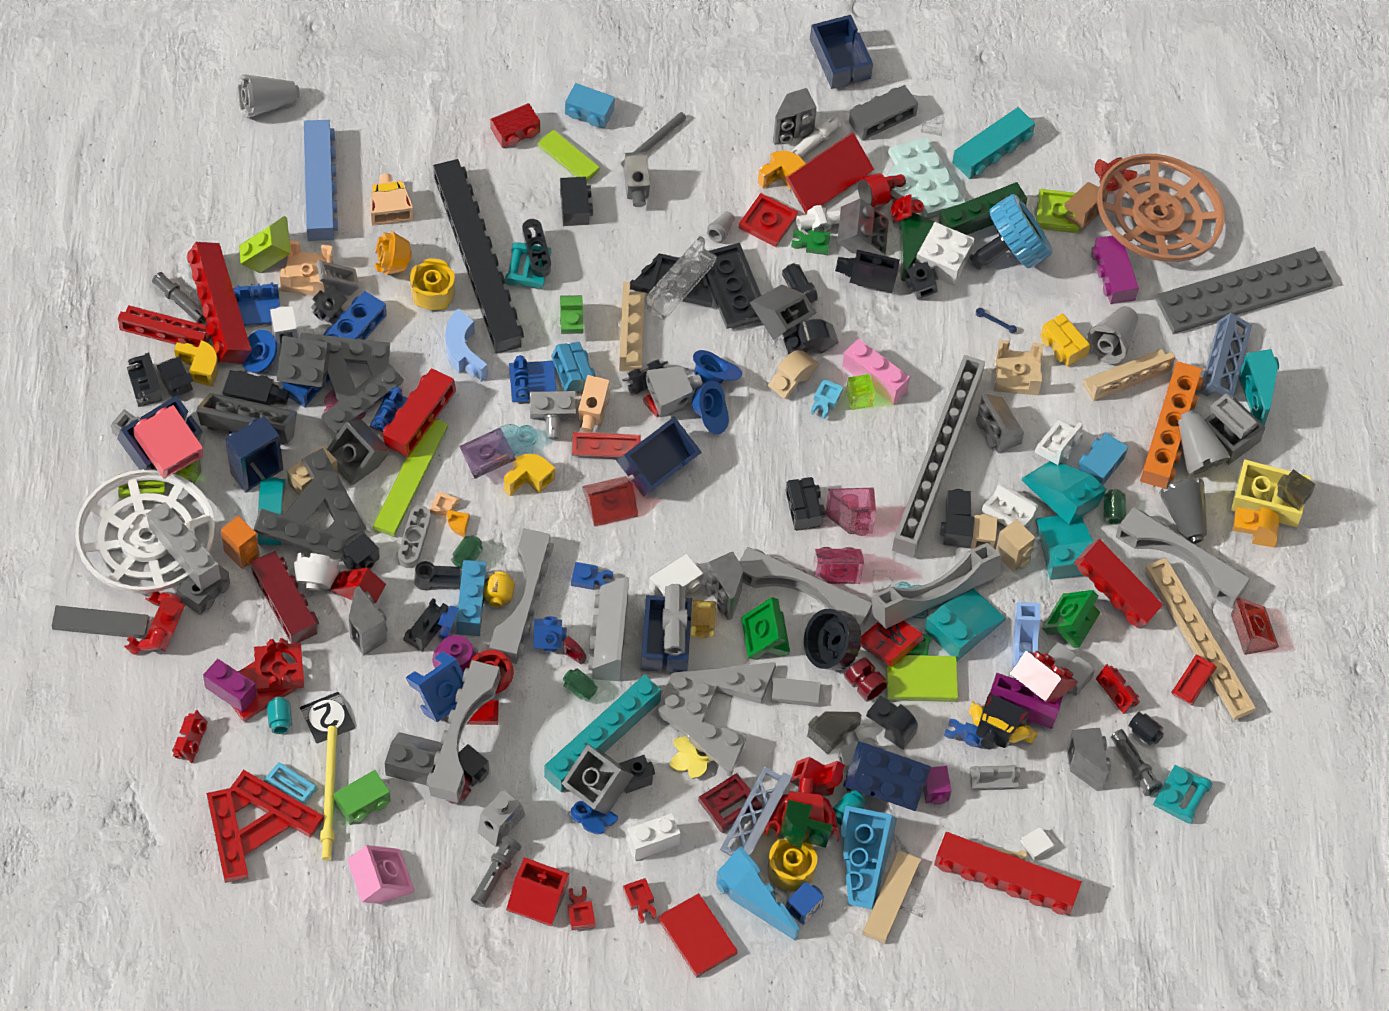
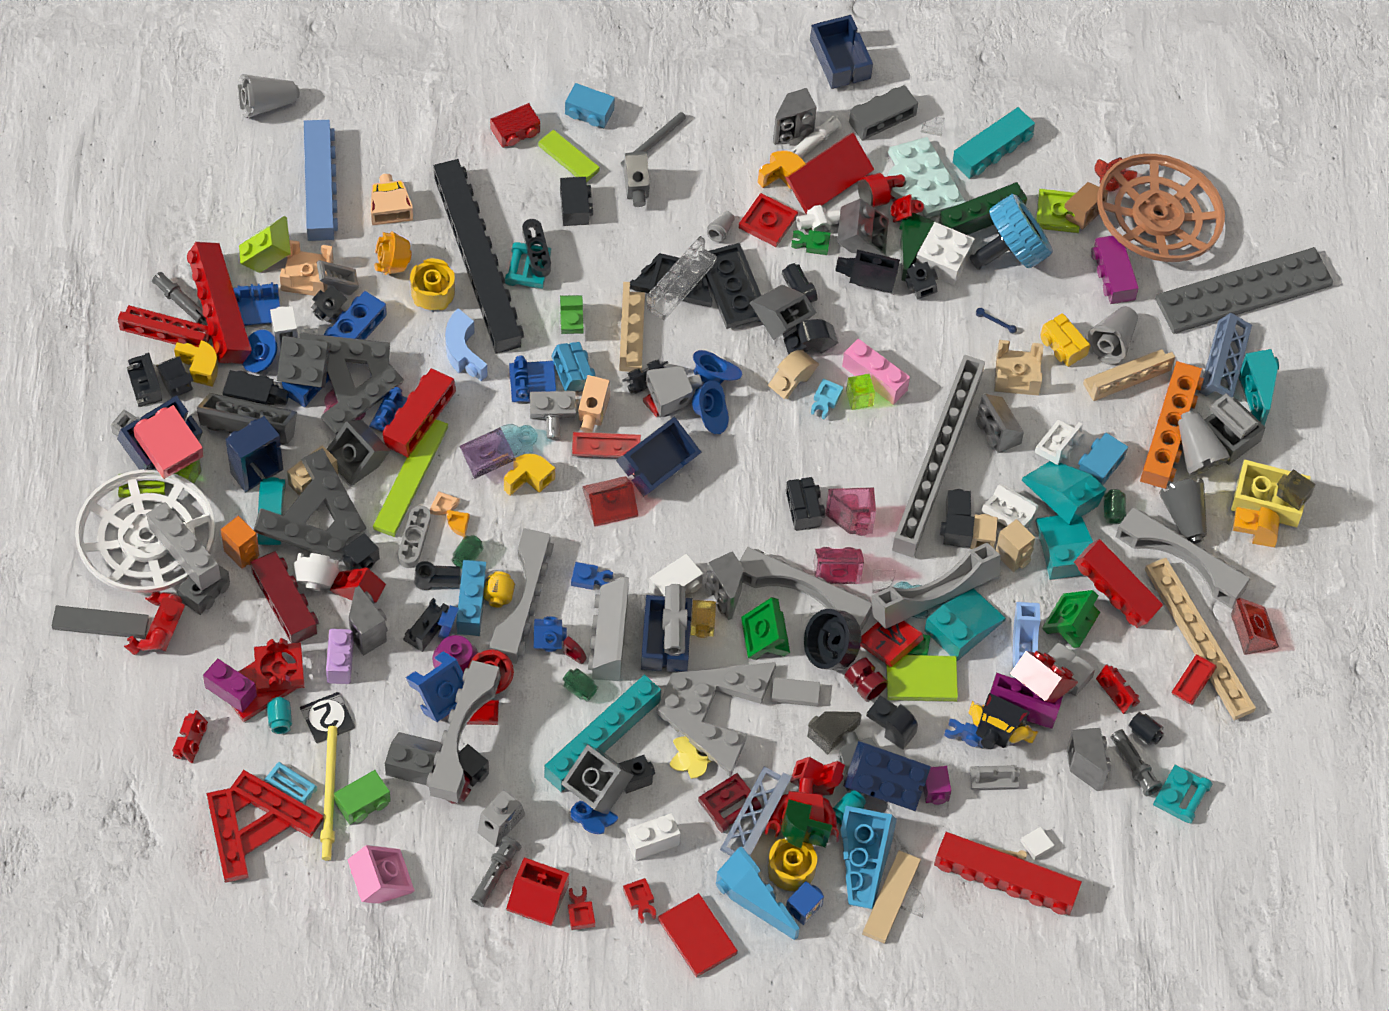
none -> lavender brick [326,629,354,684]

